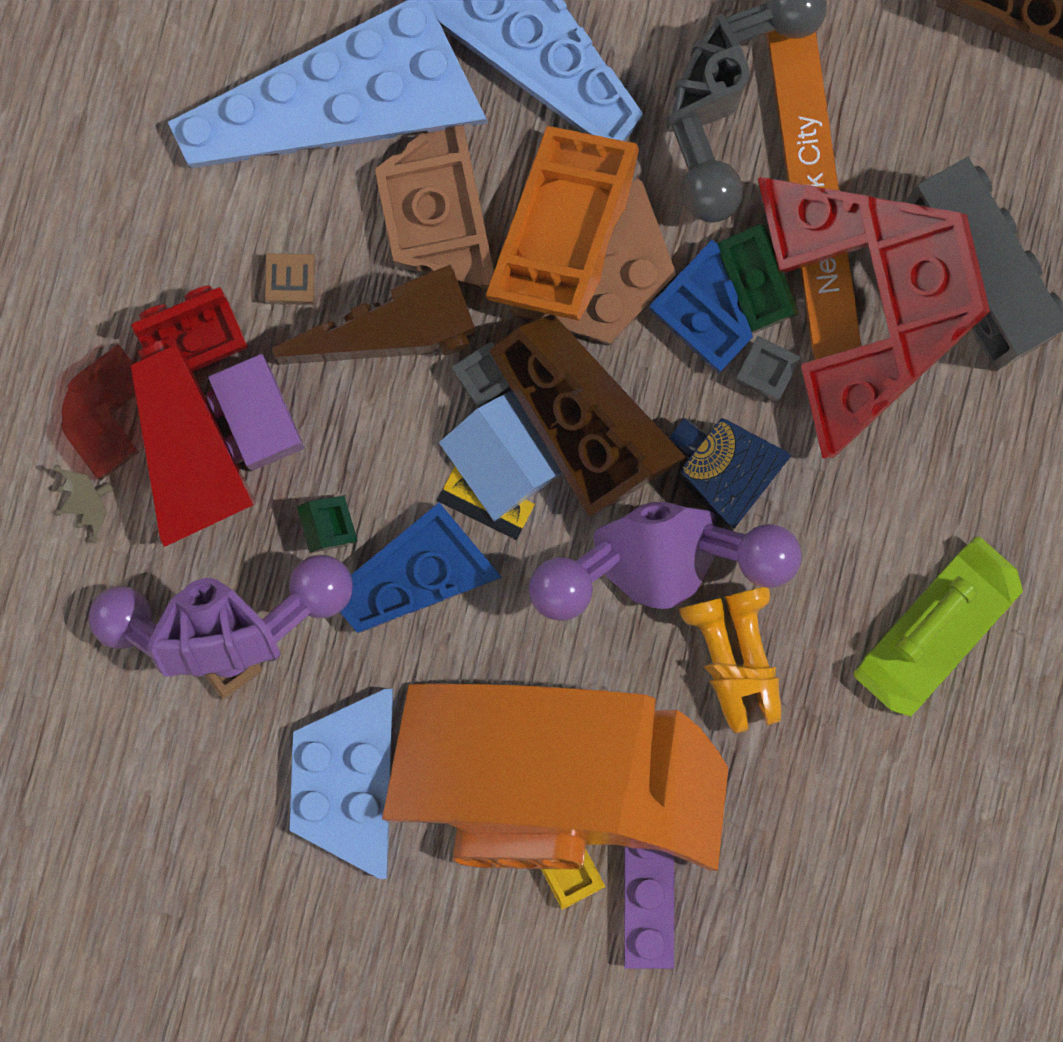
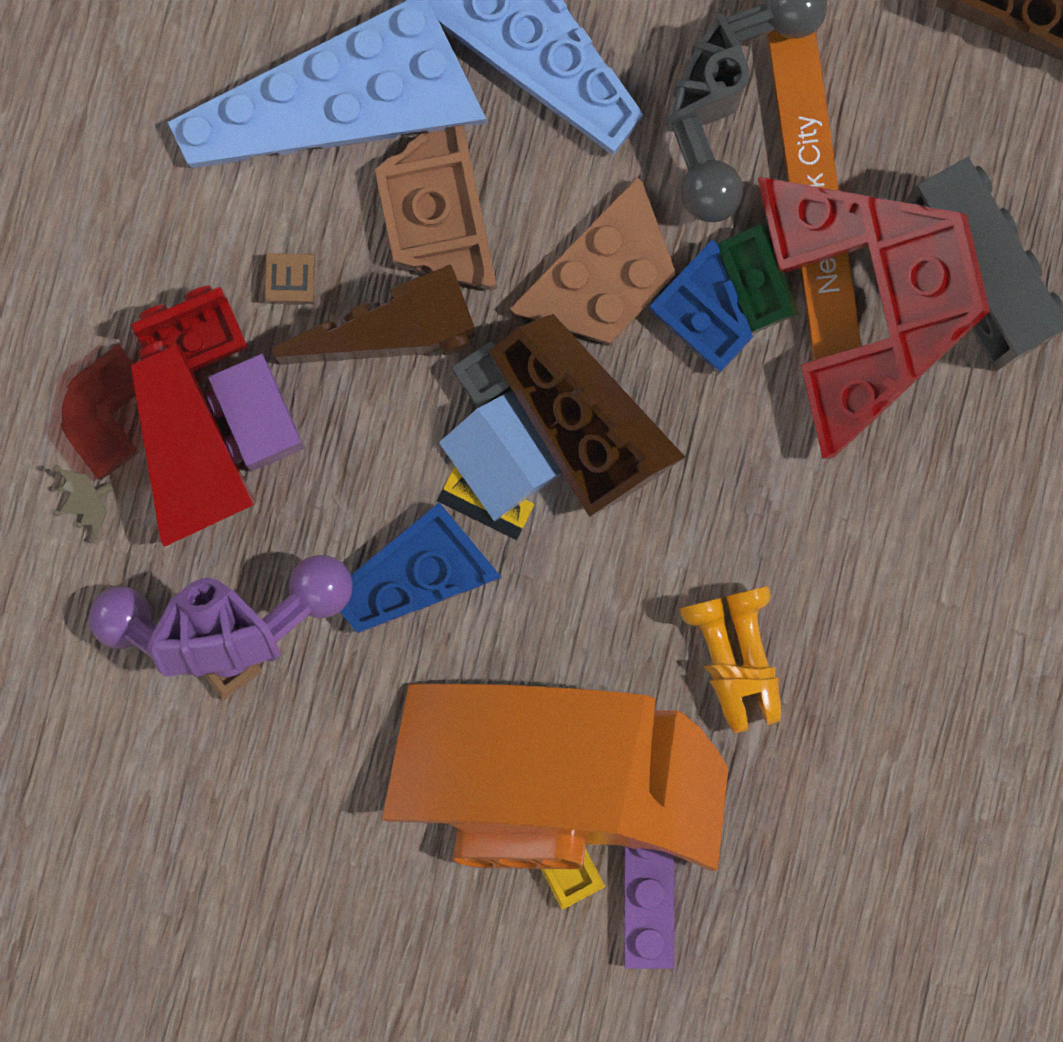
light blue wing [290,689,394,879] -> none
dark green plate [296,495,358,553] -> none
orange slope [486,126,639,321] -> none
medium lavender piece [529,502,802,621] -> none
dark blue torso [669,418,792,531] -> none
dark grey plate [735,336,801,403] -> none
lime piece [853,537,1023,717] -> none

